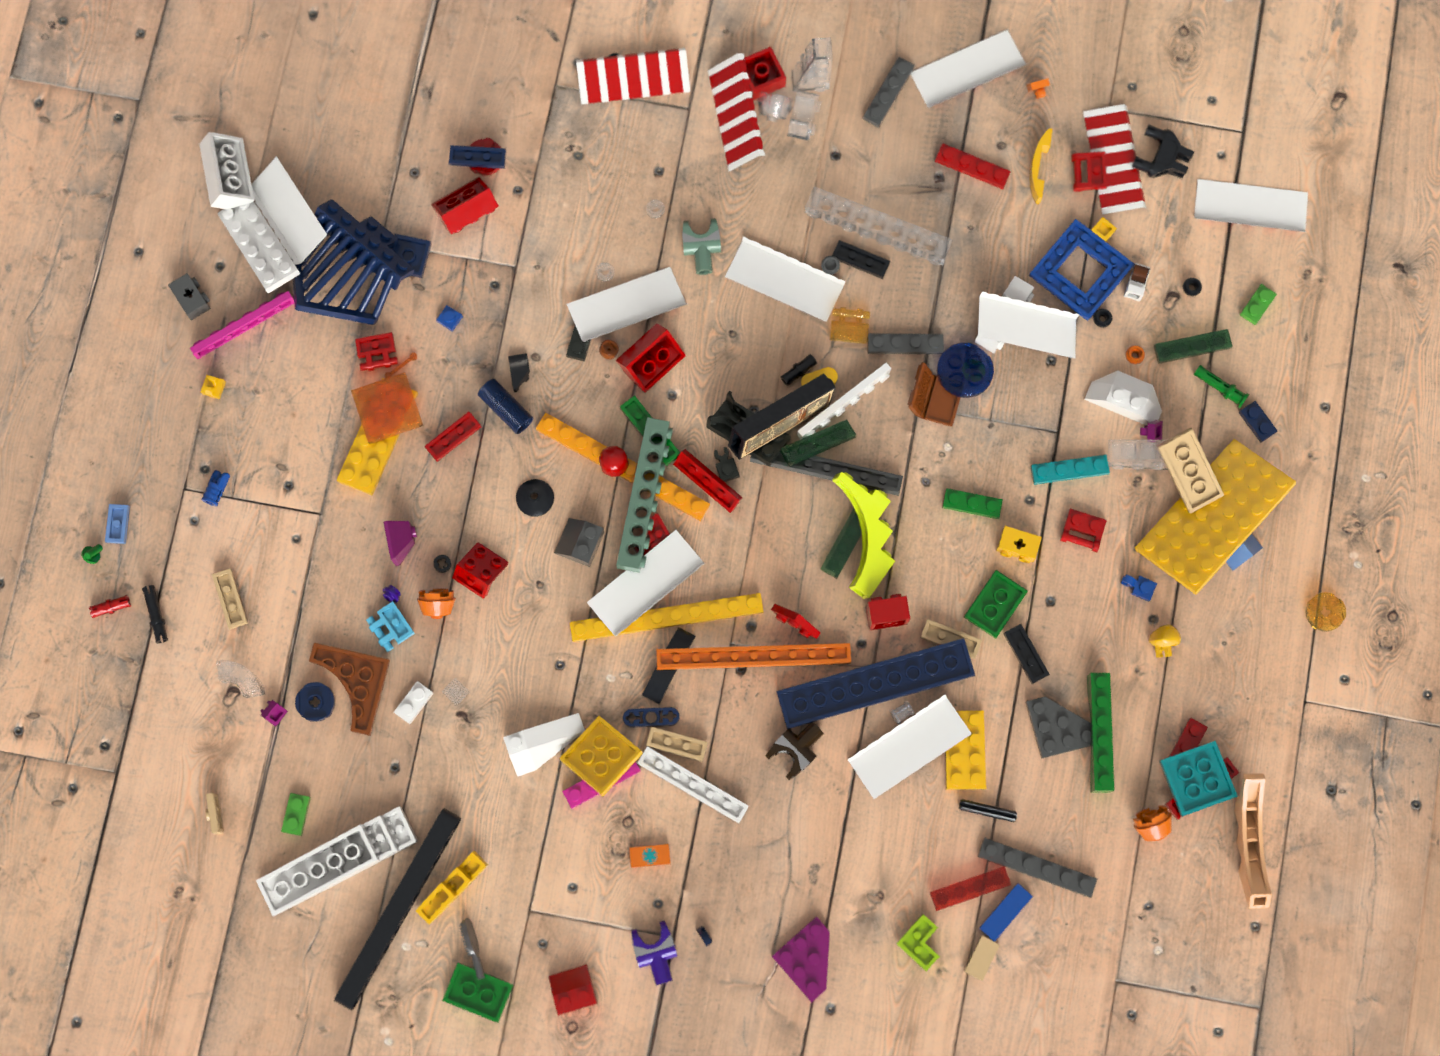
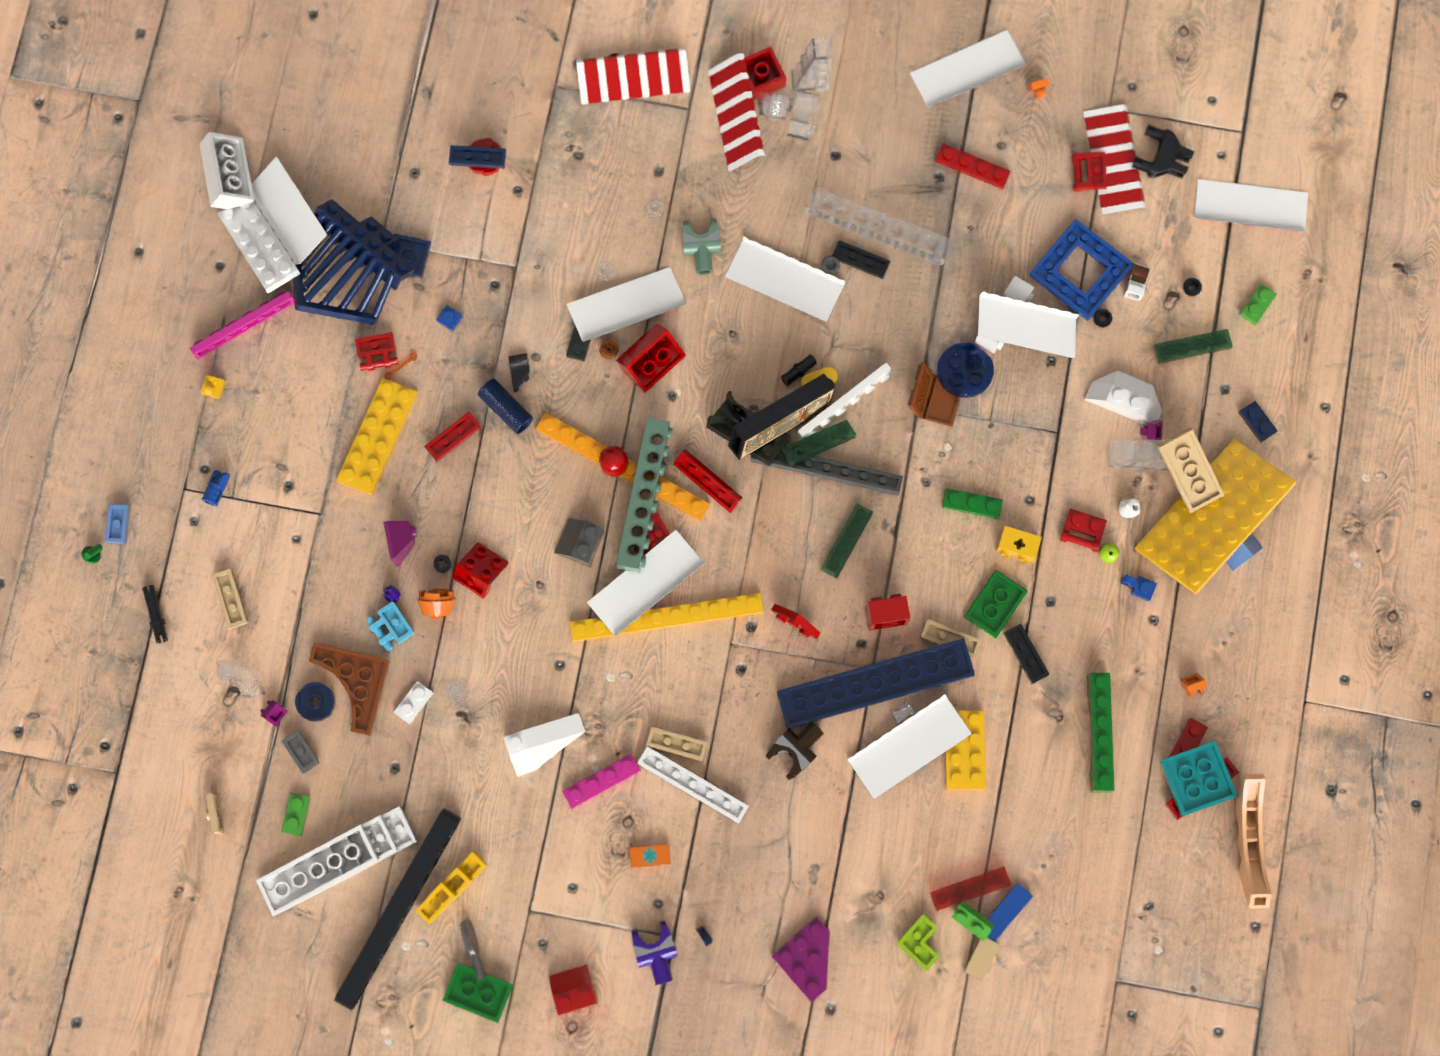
red pin [89,595,131,618] -> none
dark grey brick [168,273,210,320] -> none
clear orange plate [351,372,424,444] -> none
slope [431,177,499,234] -> none
black dish [516,479,554,517] -> none
yellow plate [559,716,643,797] -> none
green plate [620,395,680,466] -> none
dark blue beam [623,707,680,728] -> none
black slope [642,627,696,705] -> none
orange plate [656,643,851,670] -> none
pearl dark grey plate [714,447,740,482] -> none
clear yellow plate [830,307,870,344] -> none
neon yellow arch [832,472,895,599] -> none
dark grey plate [863,57,915,128] -> none
dark grey plate [868,333,944,354] -> none
black axle [959,799,1017,822] -> none
dark grey plate [978,838,1097,898] -> none
dark grey plate [1025,697,1092,759] -> none
yellow slope [1029,128,1053,204] -> none
teal plate [1031,455,1110,485] -> none
yellow plate [1091,217,1117,242] -> none
orange plate [1126,345,1145,364] -> none
orange cone [1133,805,1172,841] -> none
yellow piece [1148,624,1181,658] -> none
green pin [1194,365,1250,408] -> none
clear yellow plate [1306,592,1346,632] -> none
none -> flat silver plate [281,730,320,774]
none -> bright green plate [952,901,995,941]
none -> lime piece [1099,542,1119,563]
none -> white piece [1118,498,1140,518]
none -> orange tile [1180,673,1207,698]

